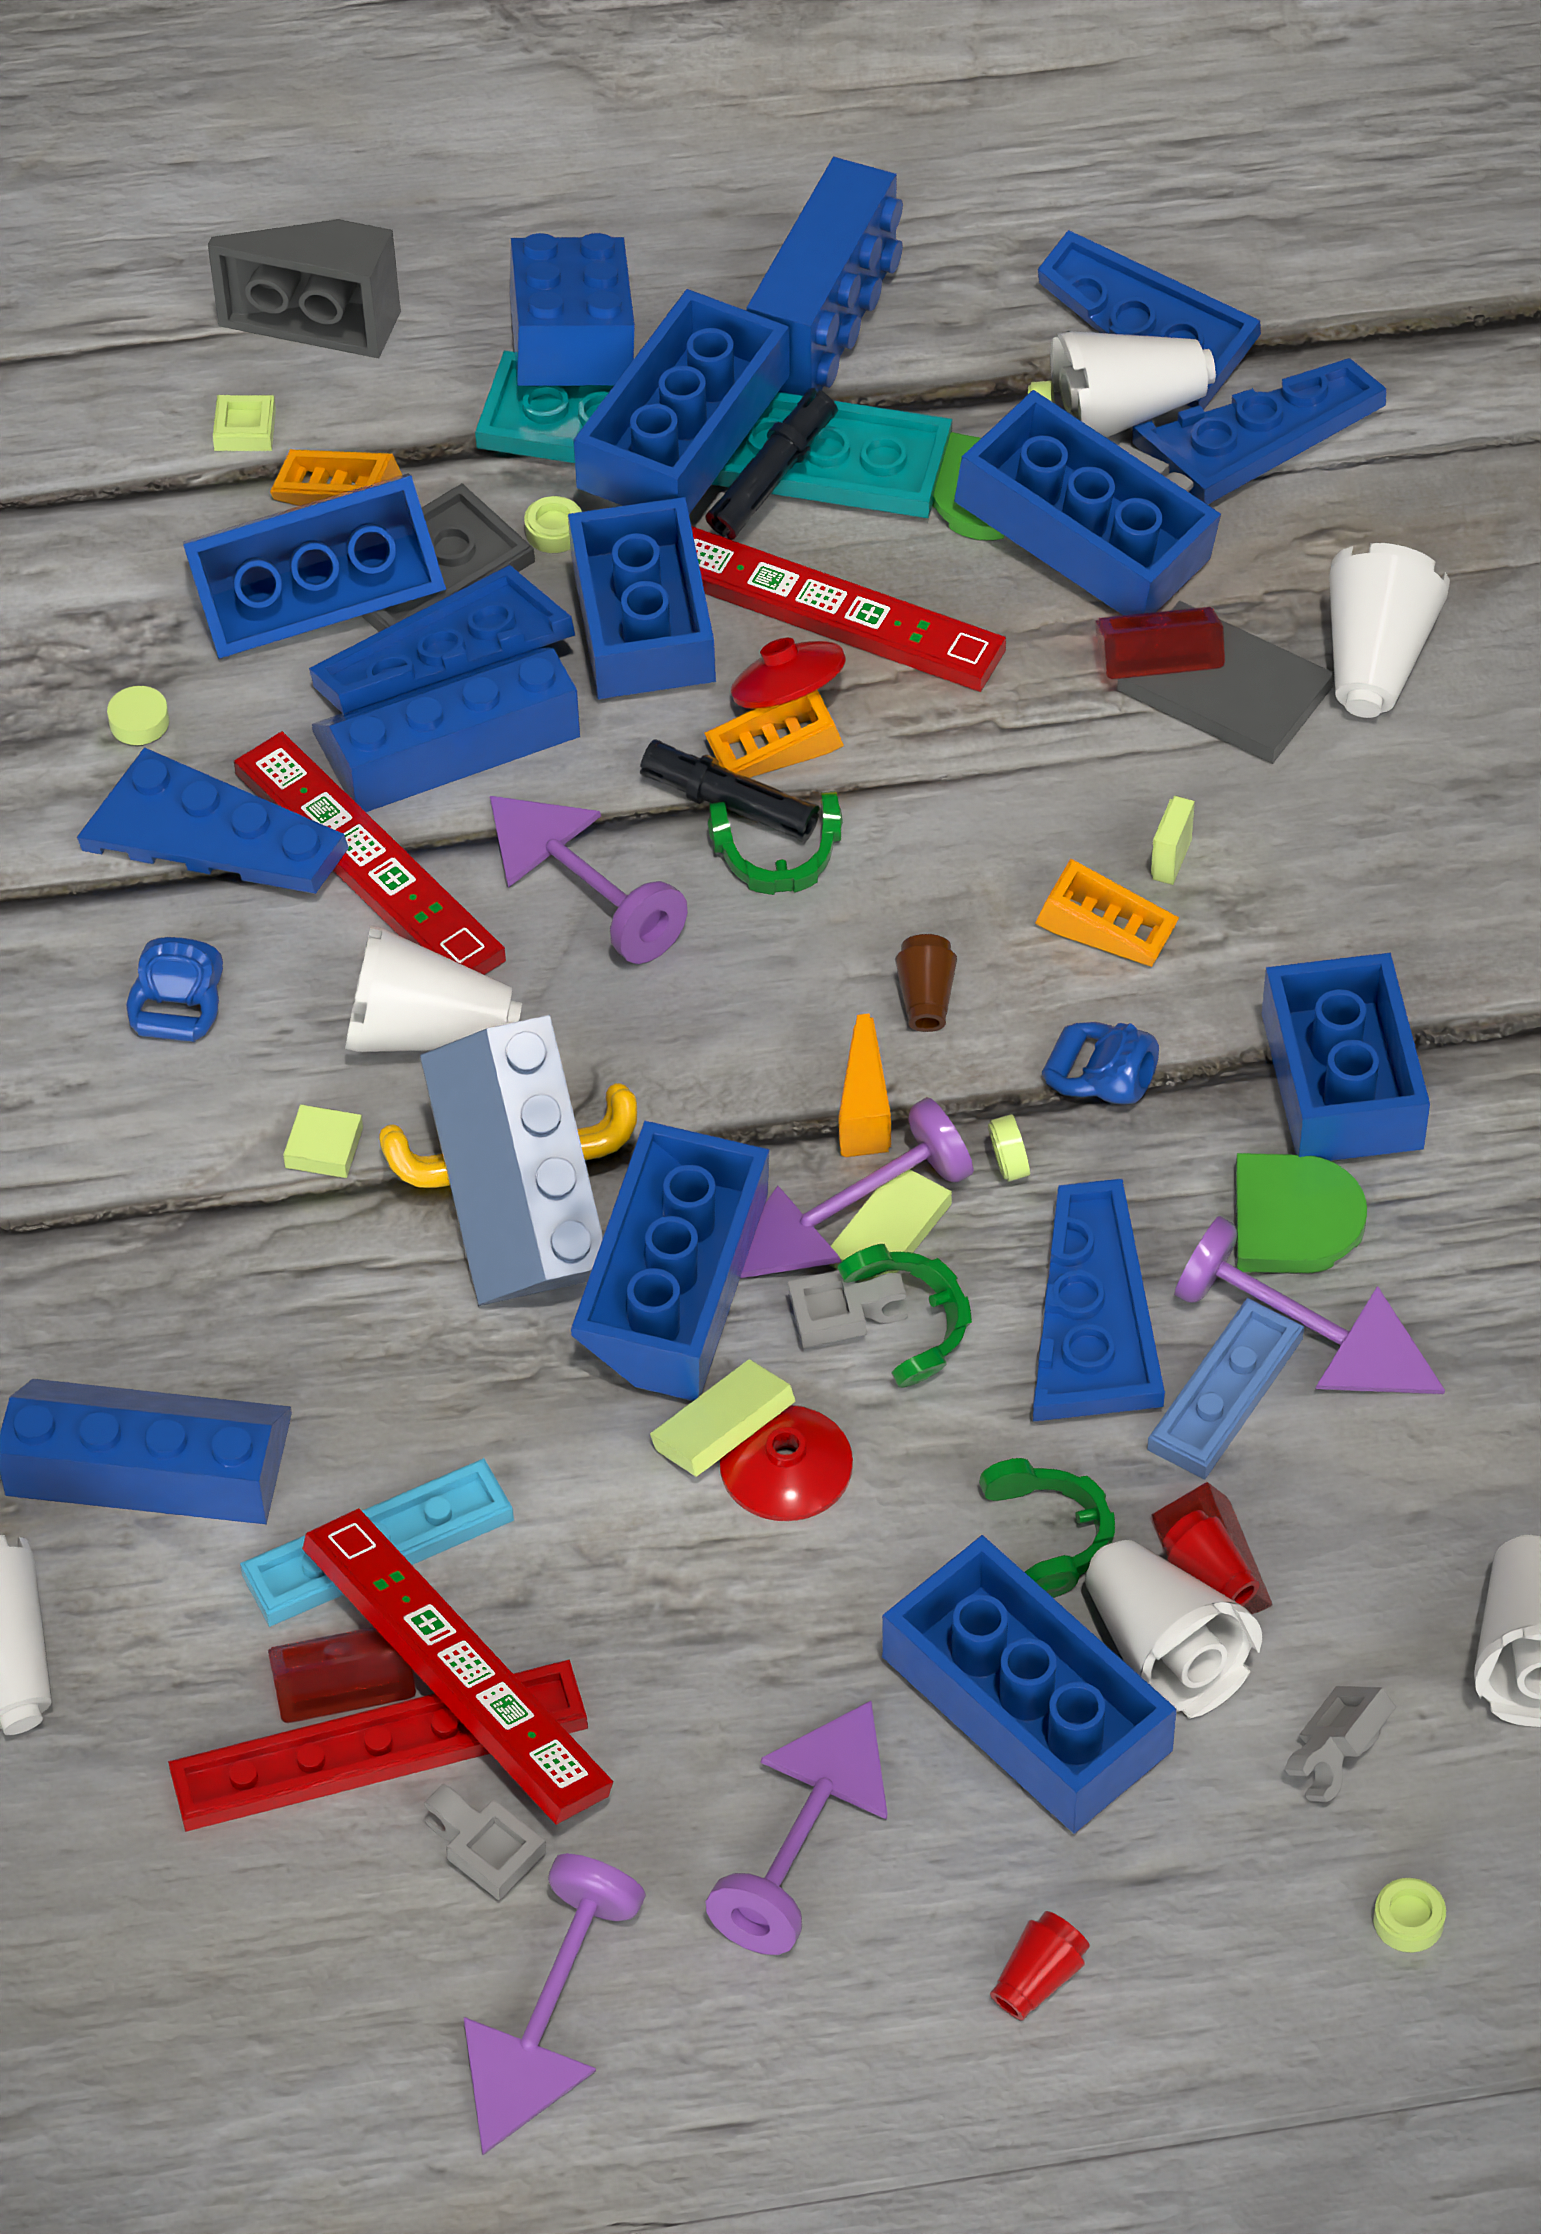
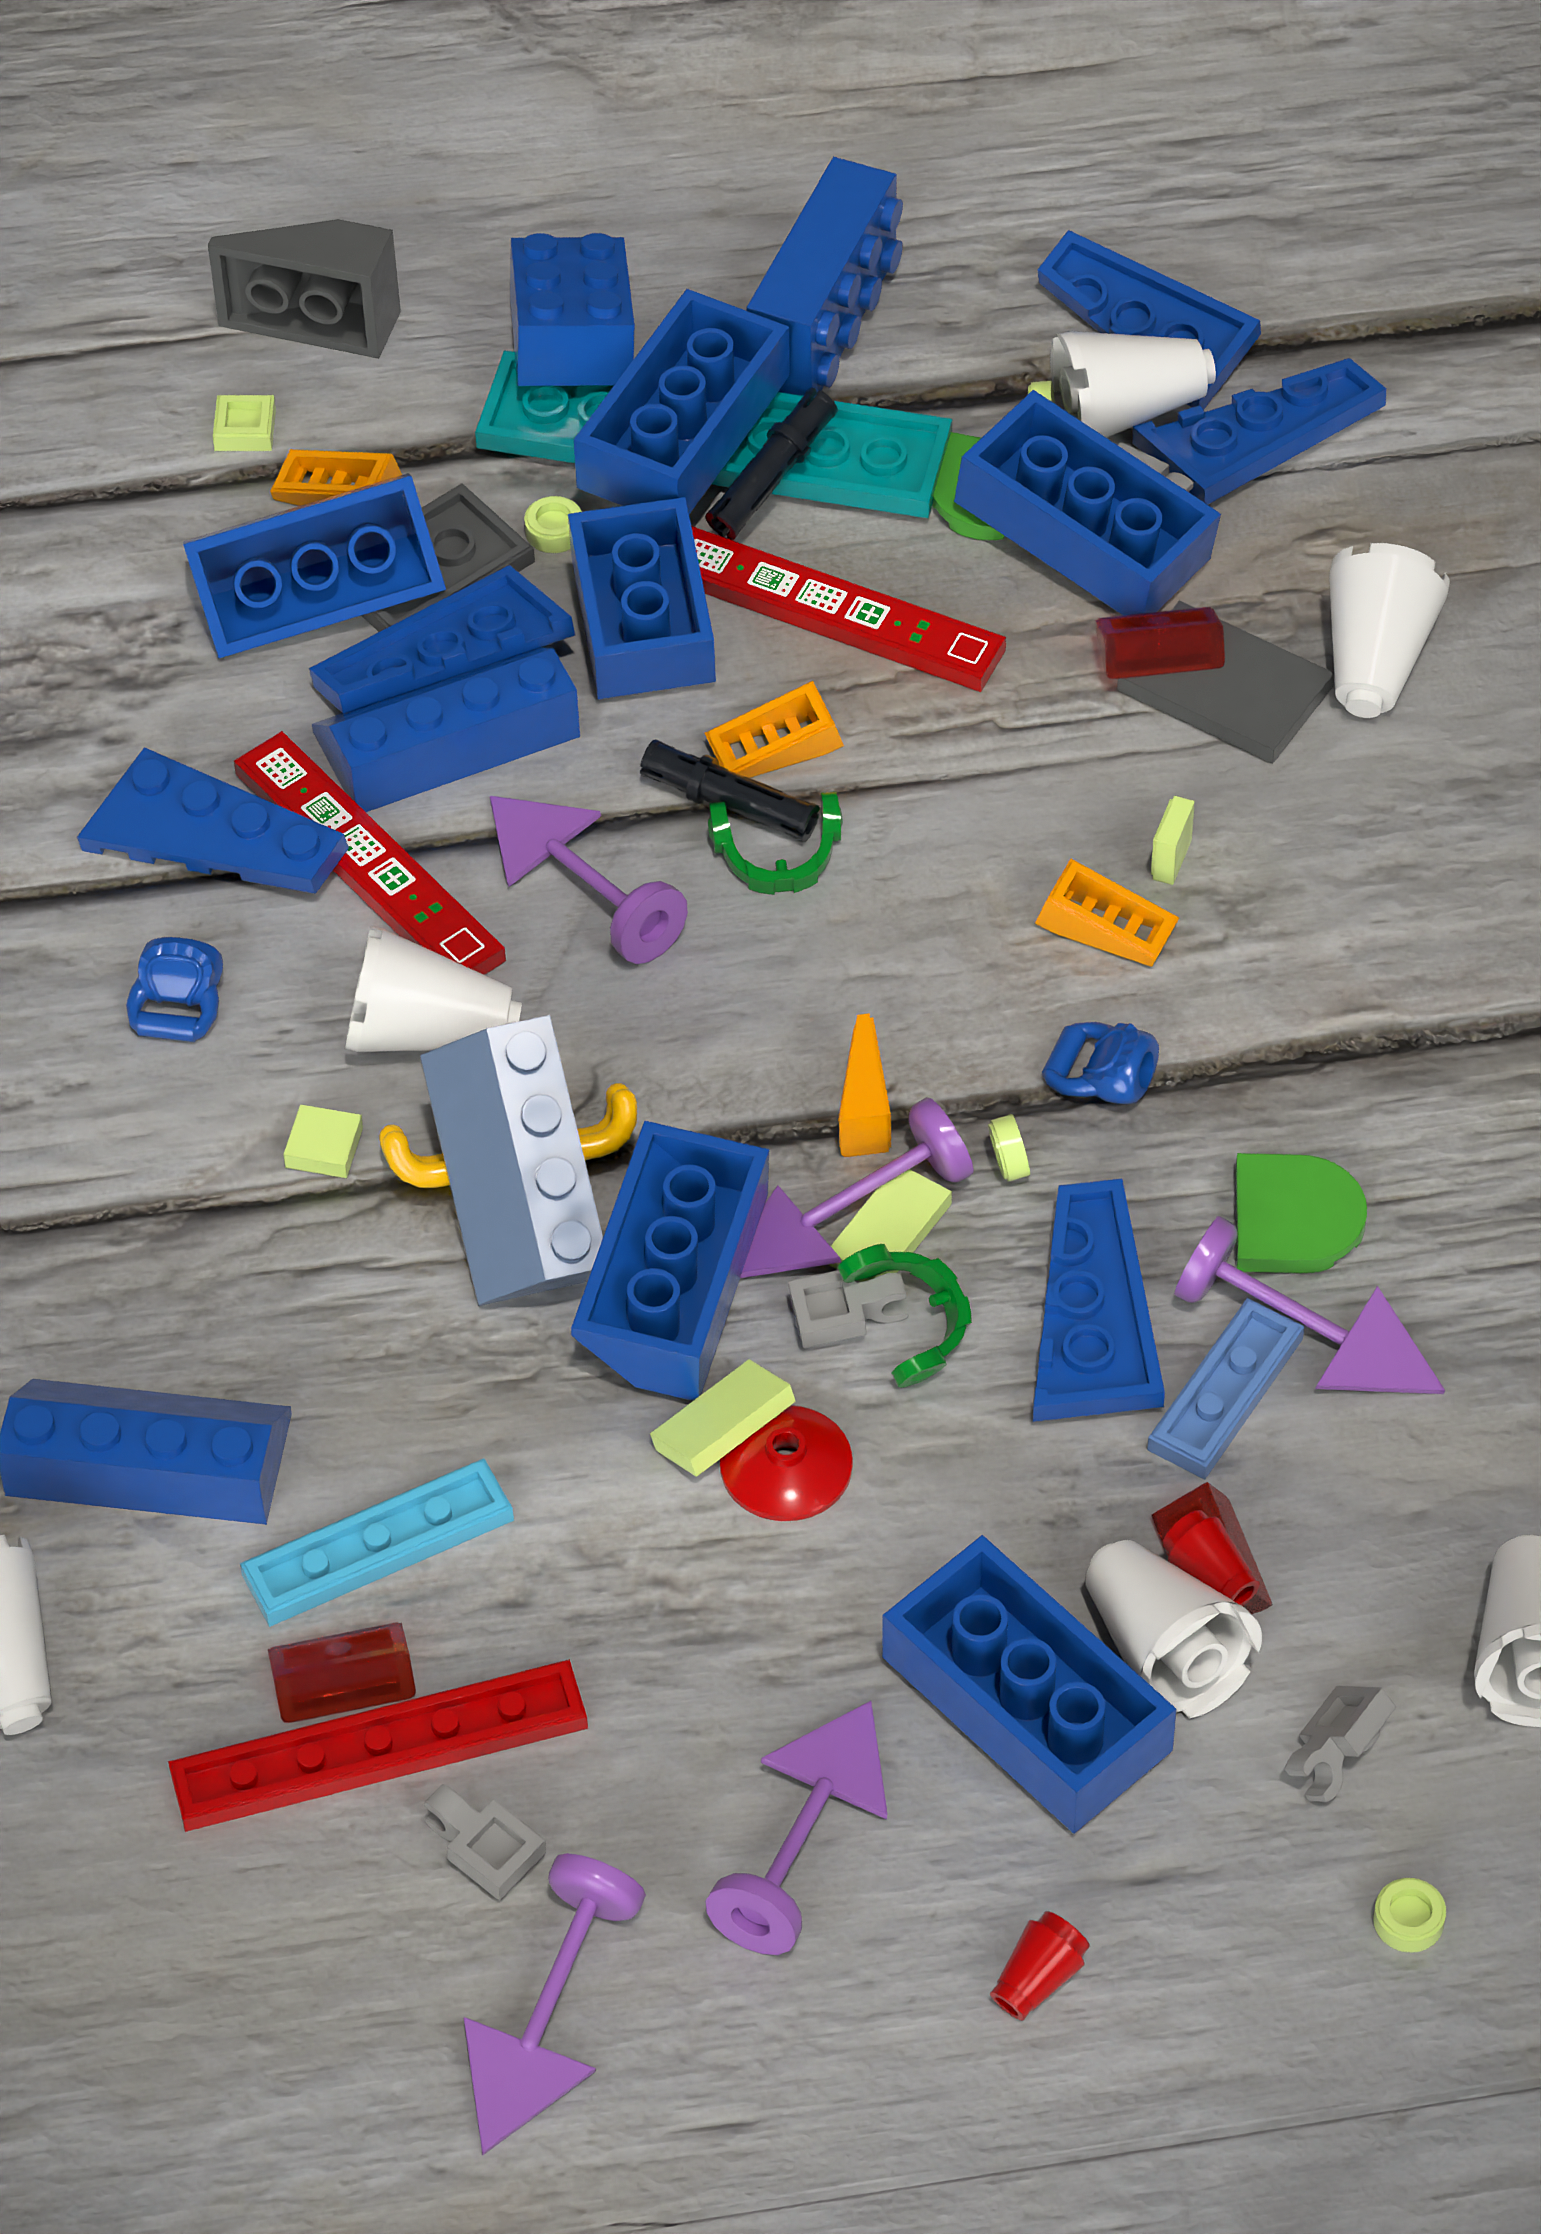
yellowish green tile [107,686,169,745] -> none
red tile [302,1508,614,1825] -> none
red dish [731,637,846,708] -> none
reddish brown cone [895,934,958,1032] -> none
green piece [979,1458,1115,1598] -> none
blue brick [1261,952,1430,1161] -> none

